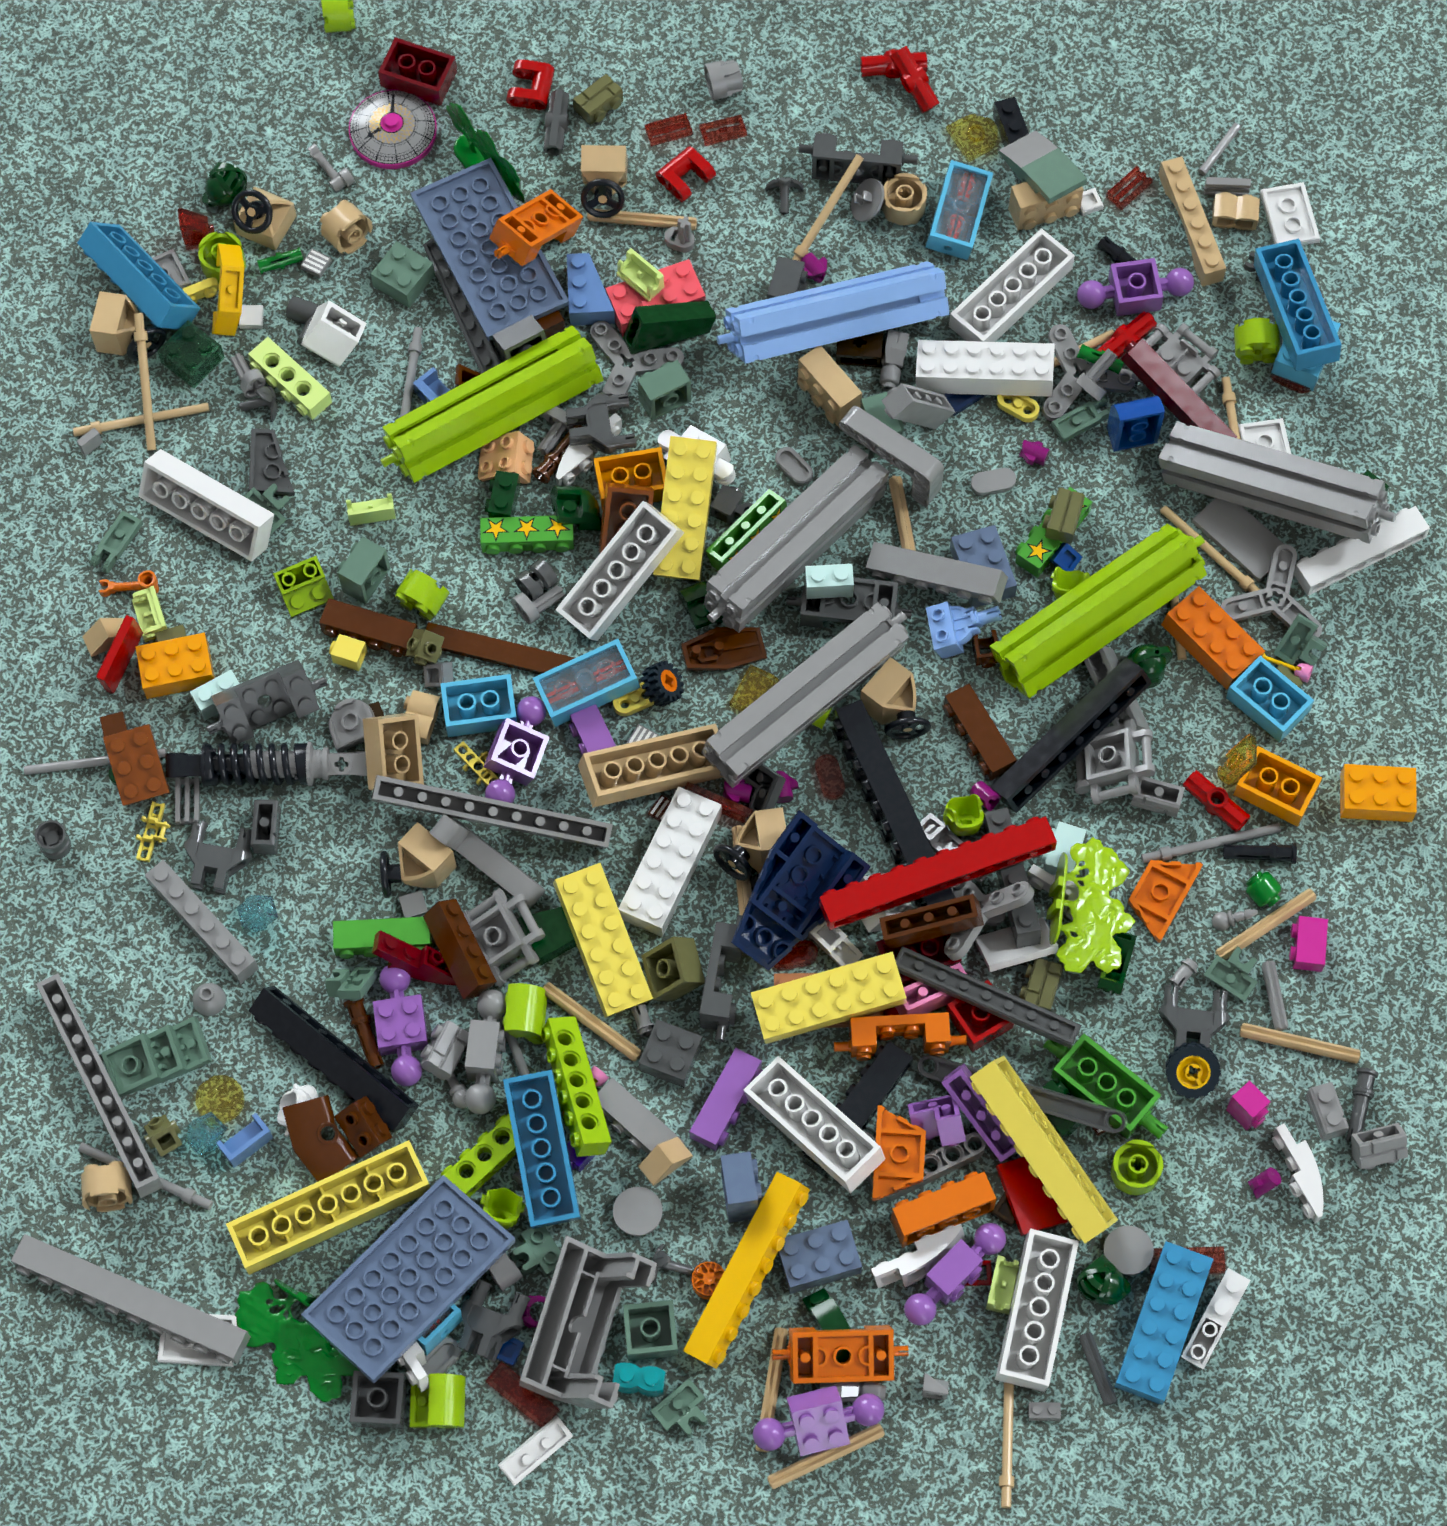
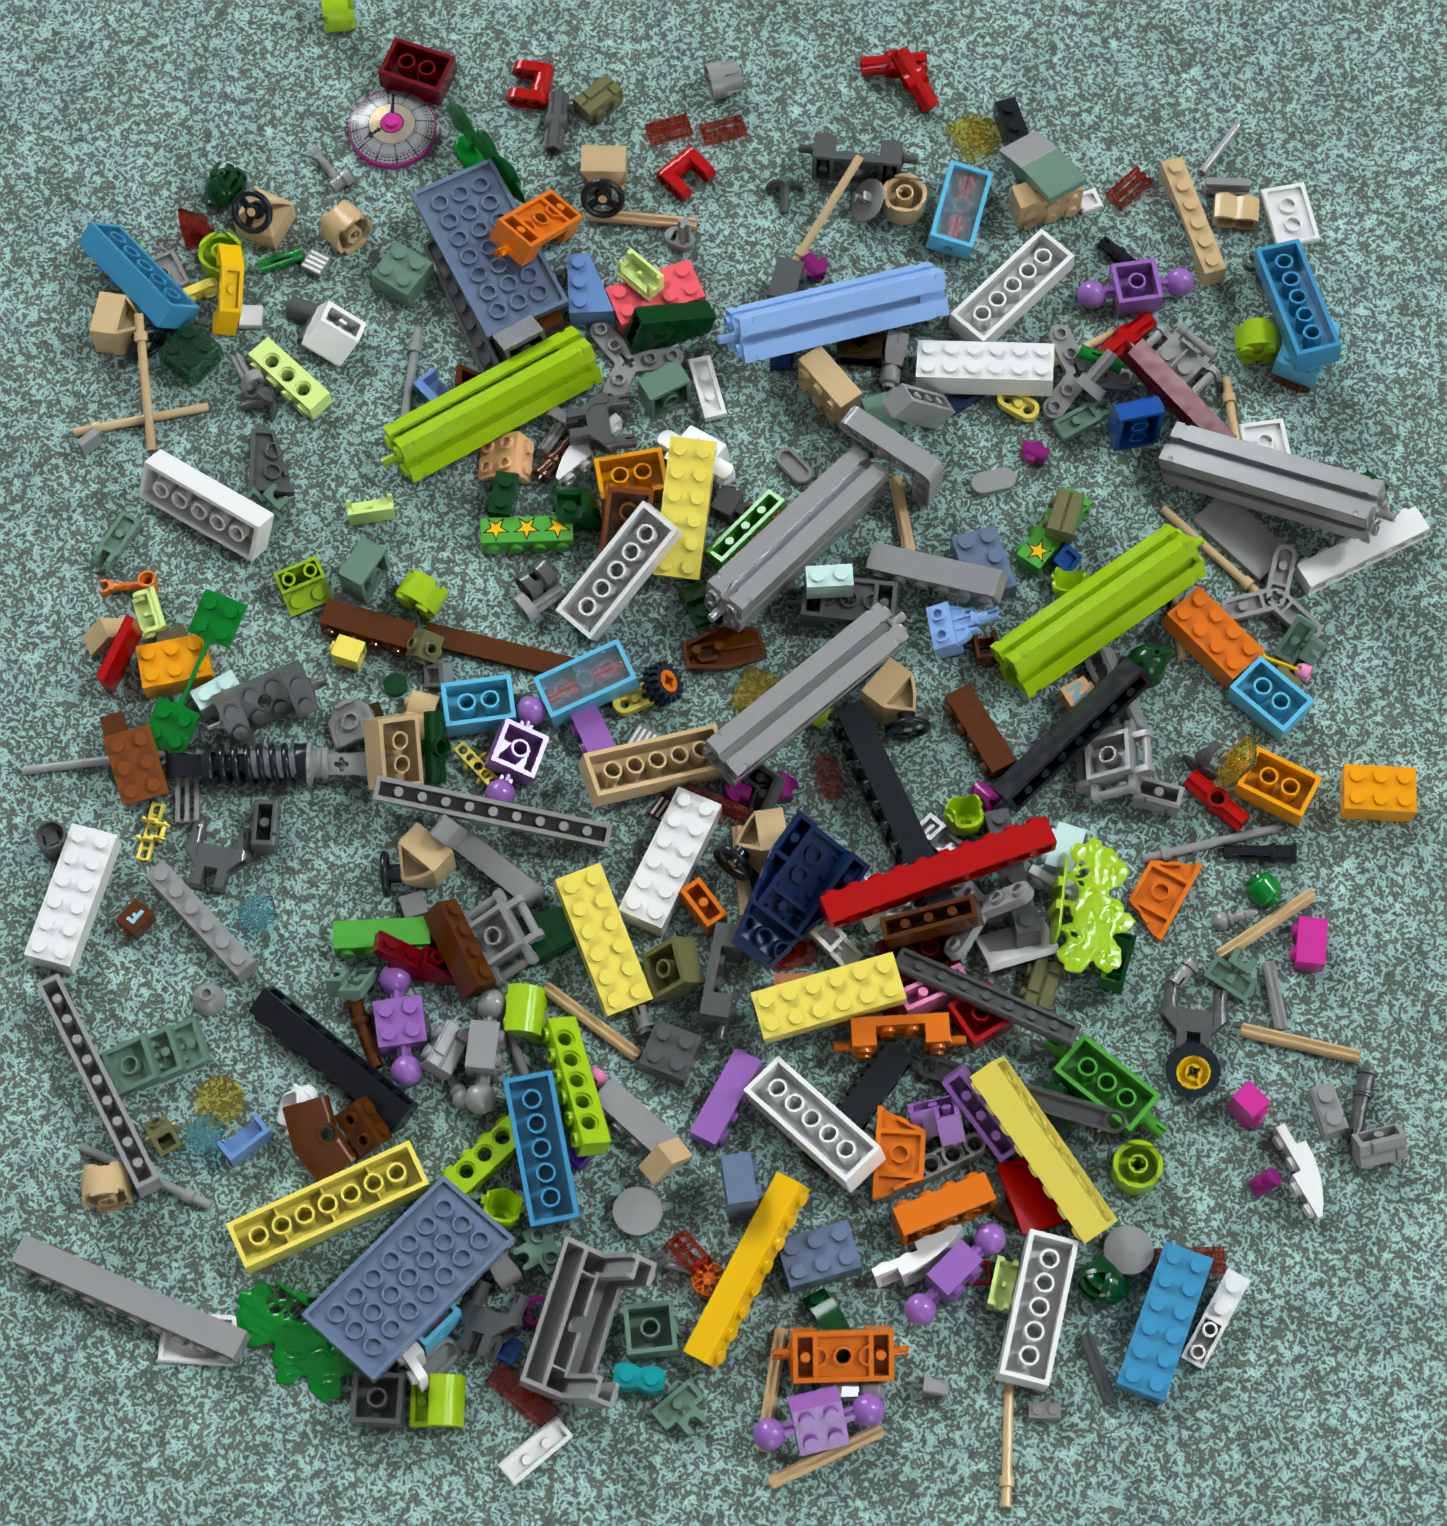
none -> white brick [24,823,122,975]
none -> reddish brown brick [116,899,156,941]
none -> green hinge [148,589,248,753]
none -> dark green tile [383,673,408,698]
none -> dark green piece [420,711,451,783]
none -> clear red tile [665,1229,713,1277]
none -> orange brick [680,877,727,936]
none -> white plate [688,355,727,422]
none -> dark blue tile [769,353,793,371]
none -> light nougat brick [1058,676,1095,712]
none -> dark grey plant [1182,740,1221,779]

